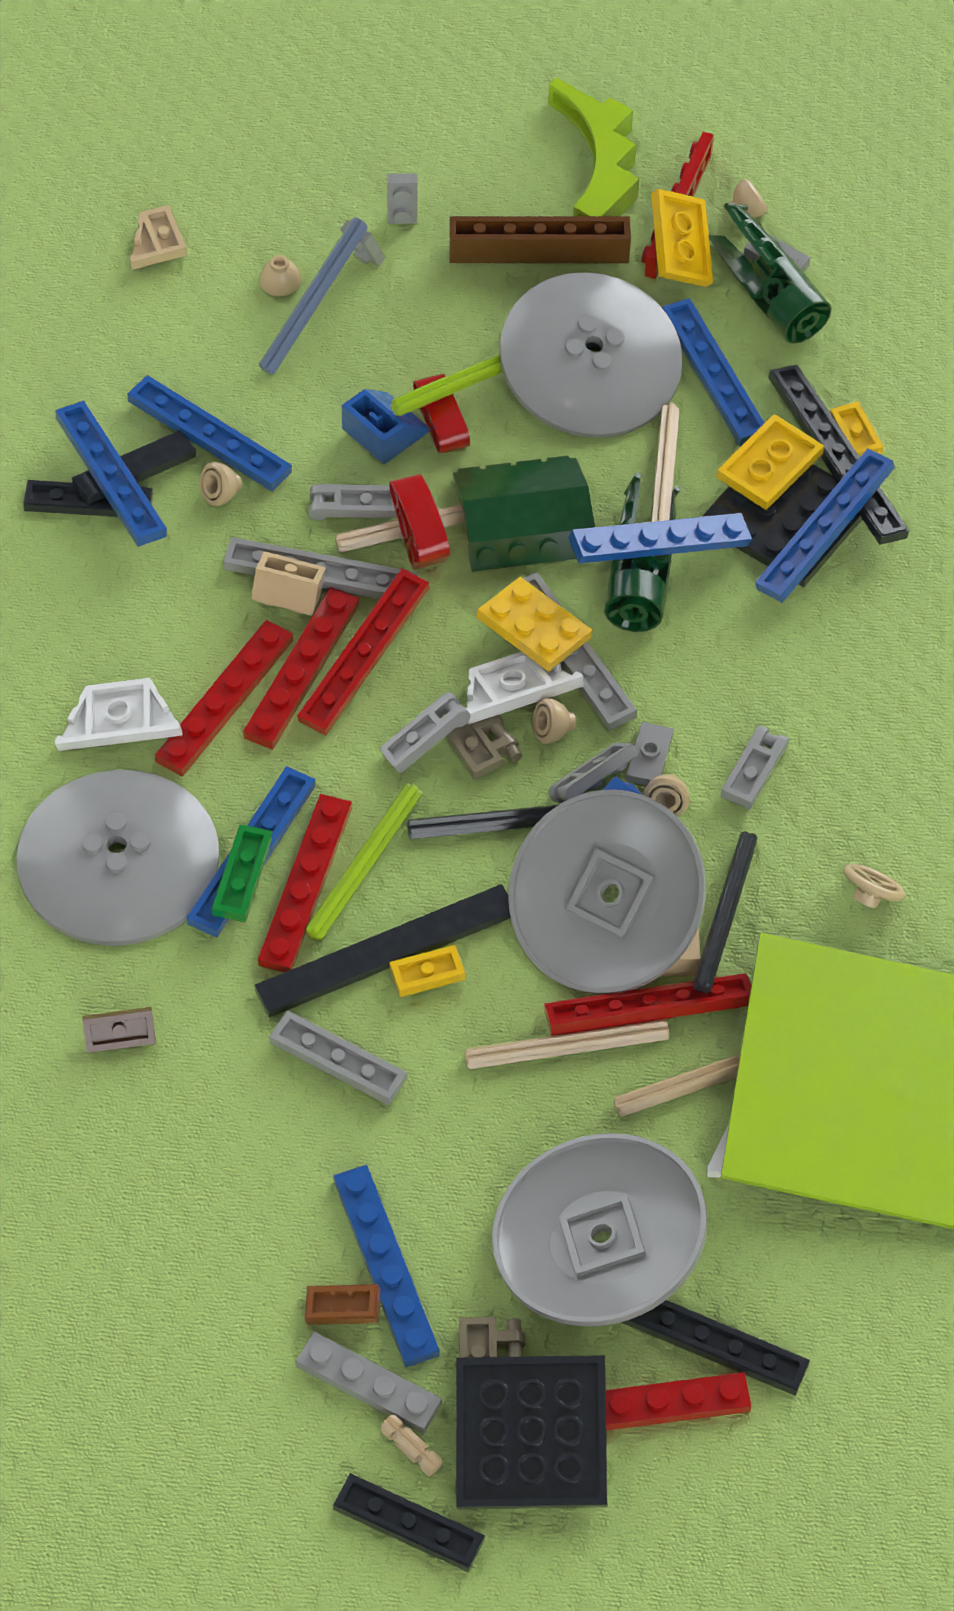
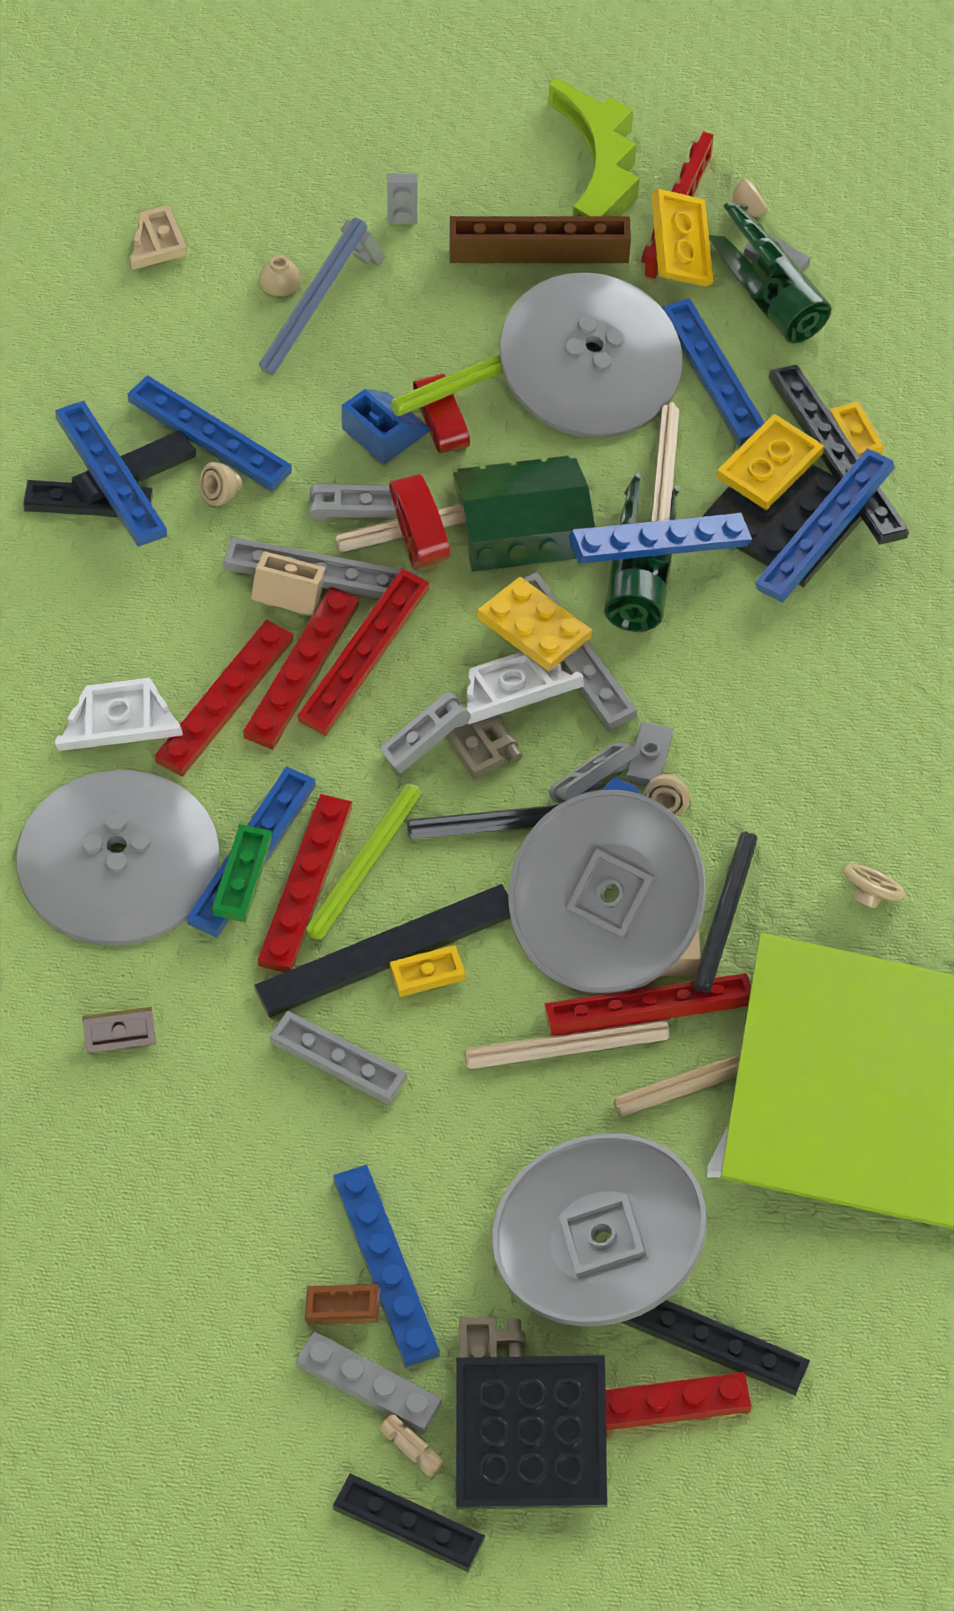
tan brick [532,698,576,744] -> none
light grey plate [720,725,790,810] -> none

